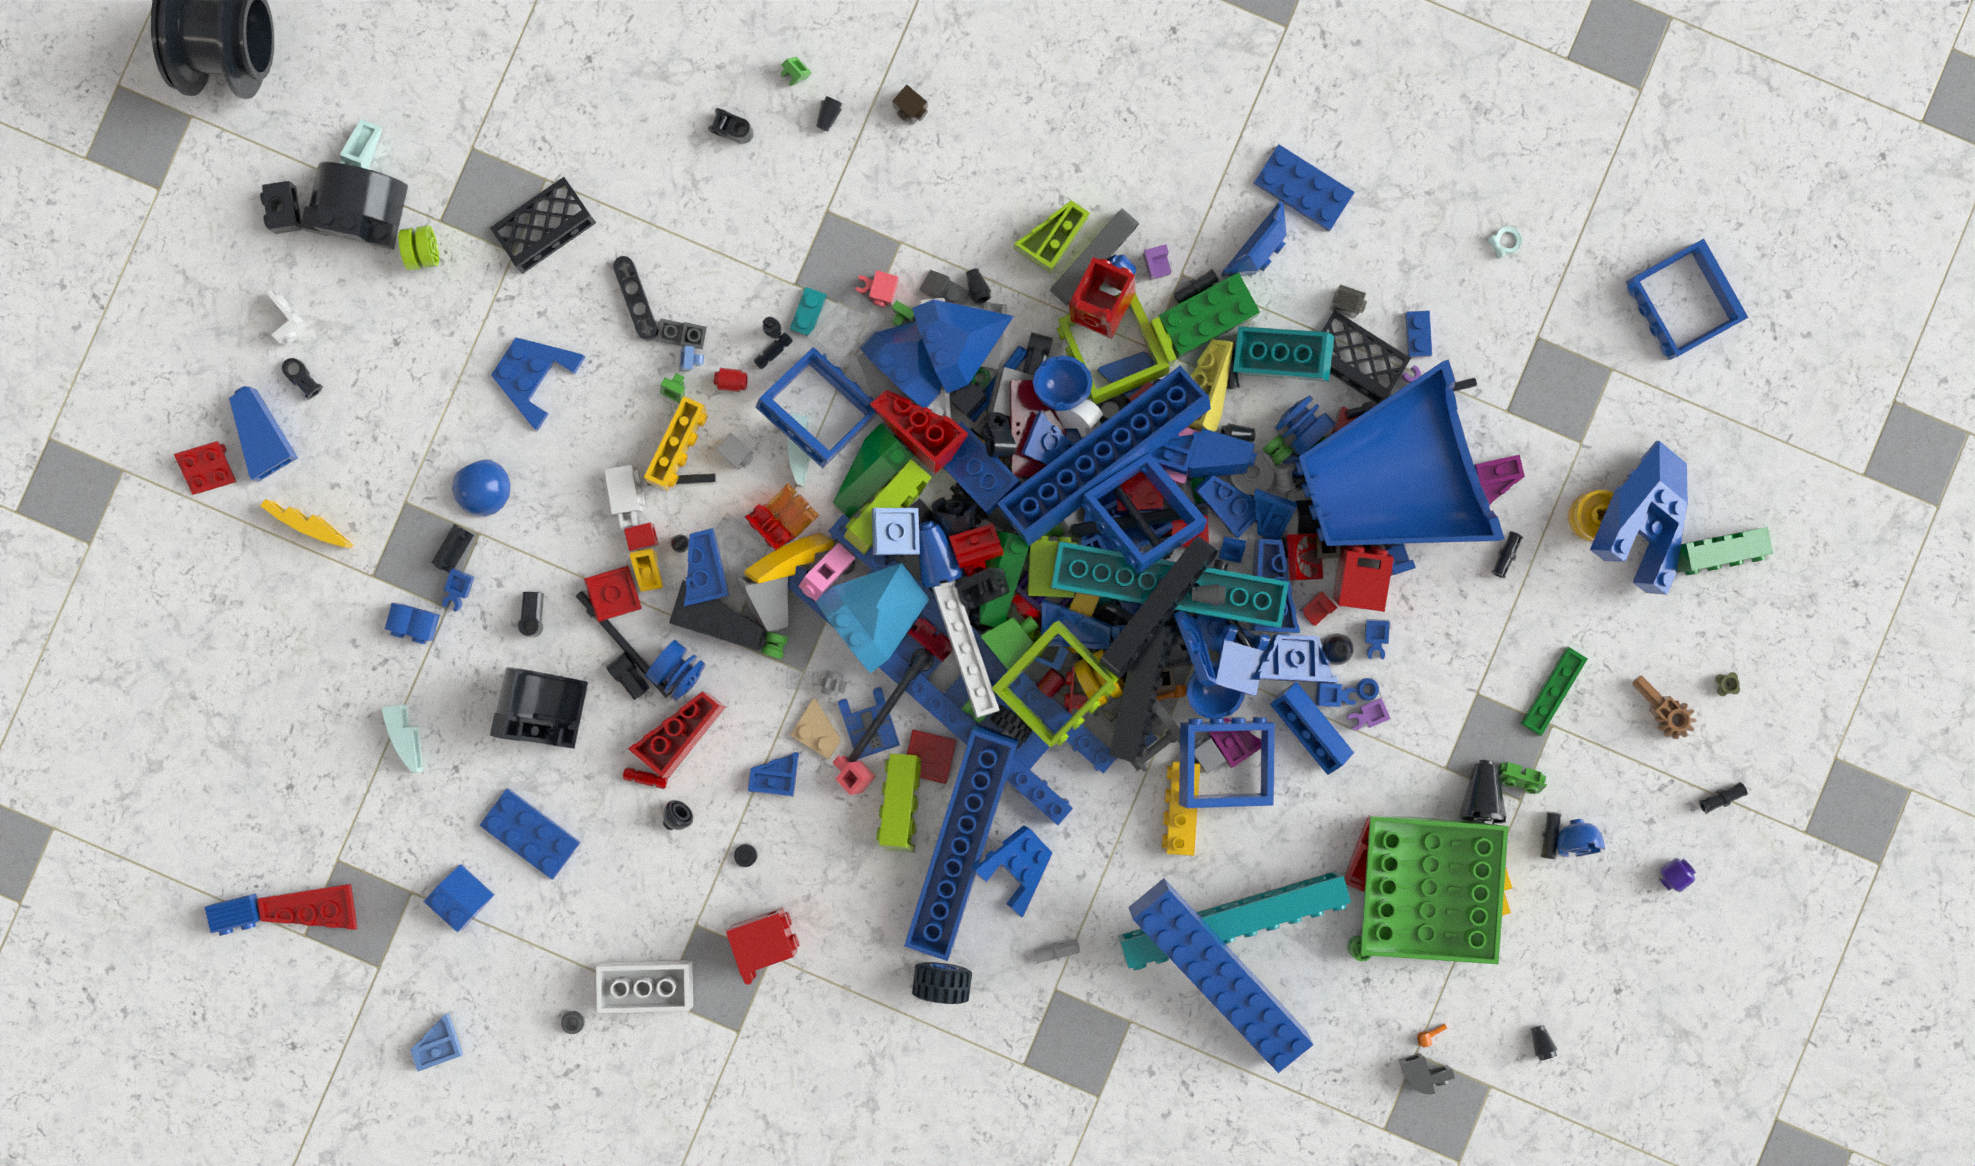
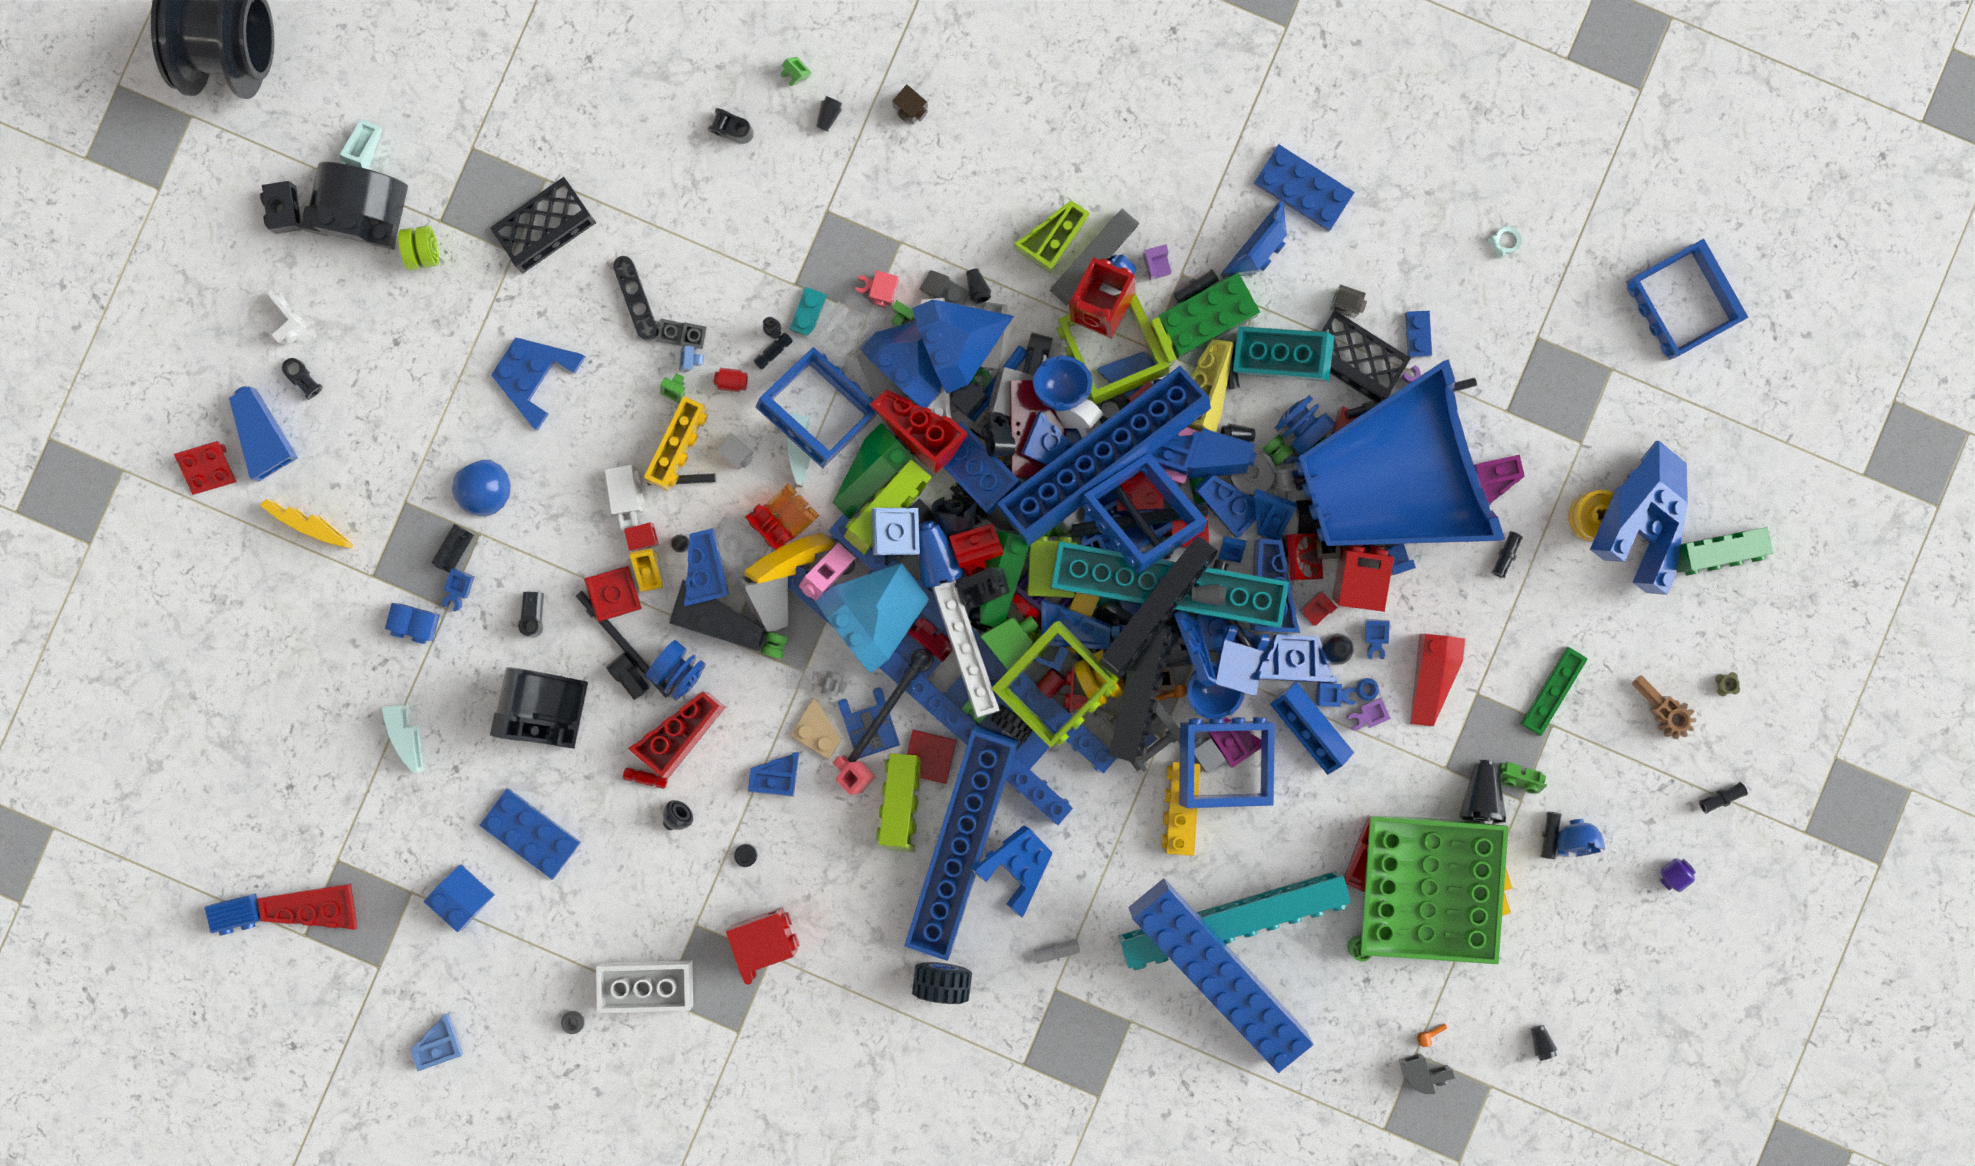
none -> red wedge [1410,633,1465,726]

